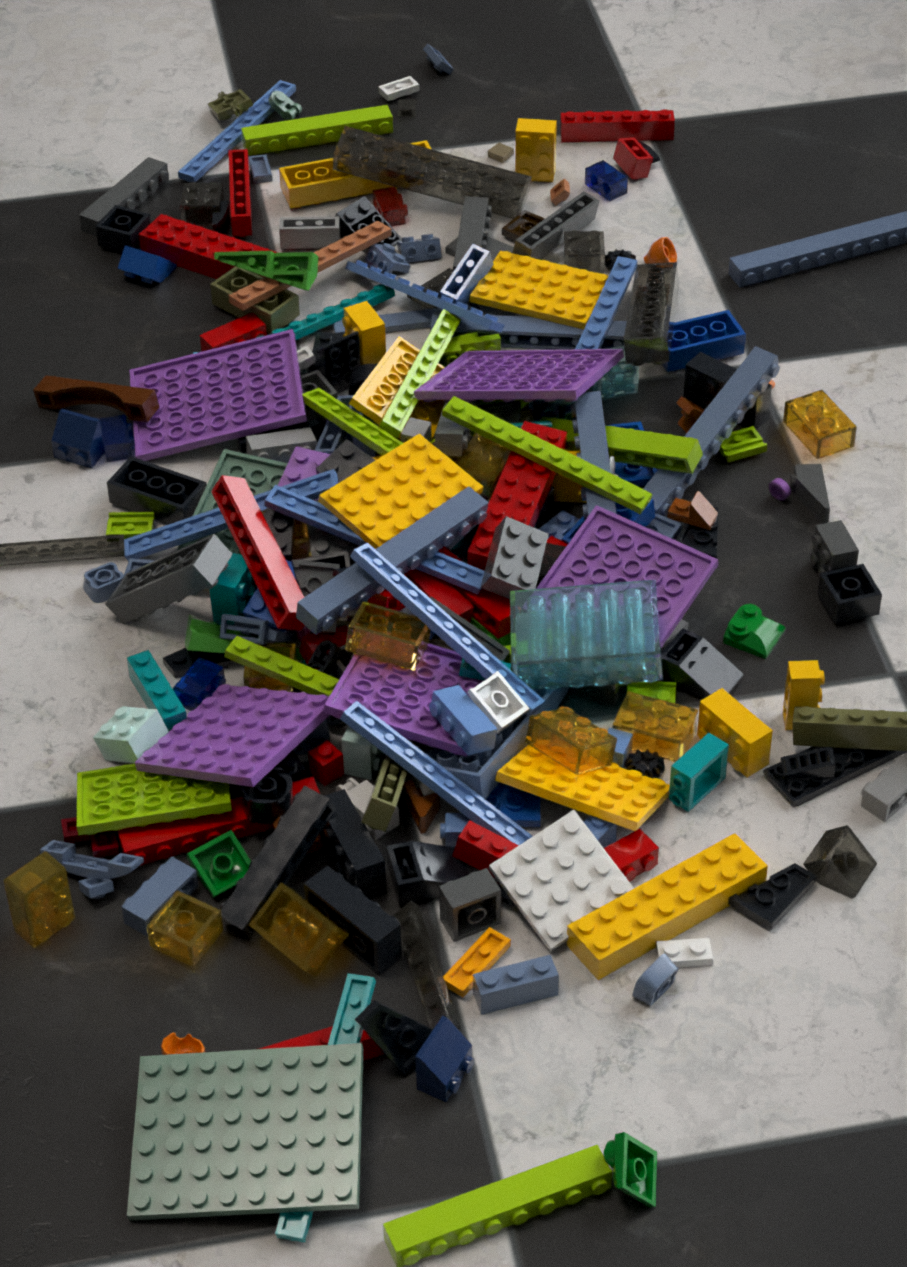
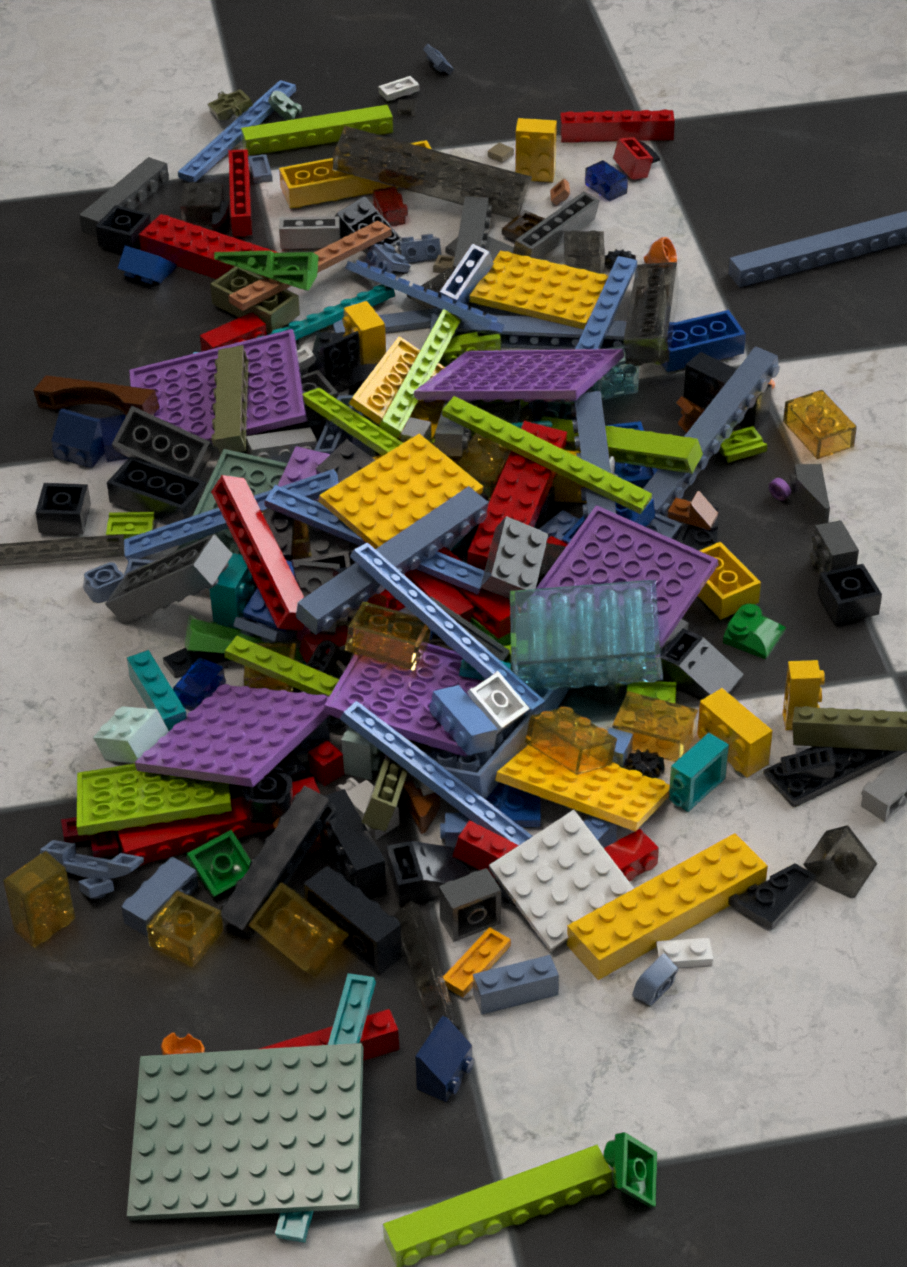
sand blue tile [220,614,269,645] -> none
black wing [355,1000,433,1075] -> none
none -> black brick [35,483,91,534]
none -> dark grey brick [112,406,214,479]
none -> olive brick [211,345,249,455]
none -> dark tan tile [433,255,455,275]
none -> yellow brick [697,542,761,619]

